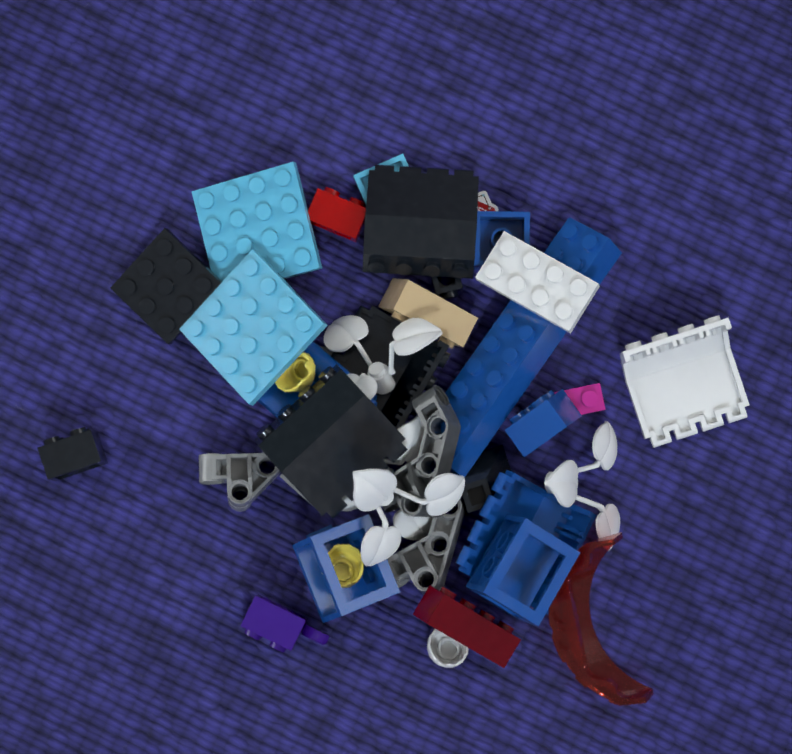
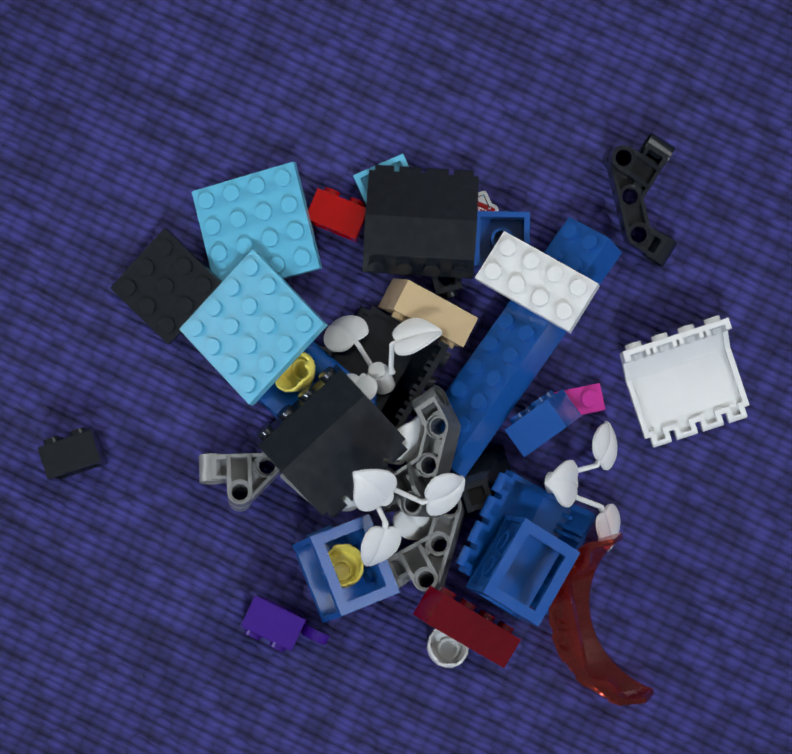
none -> black connector [603,133,677,267]

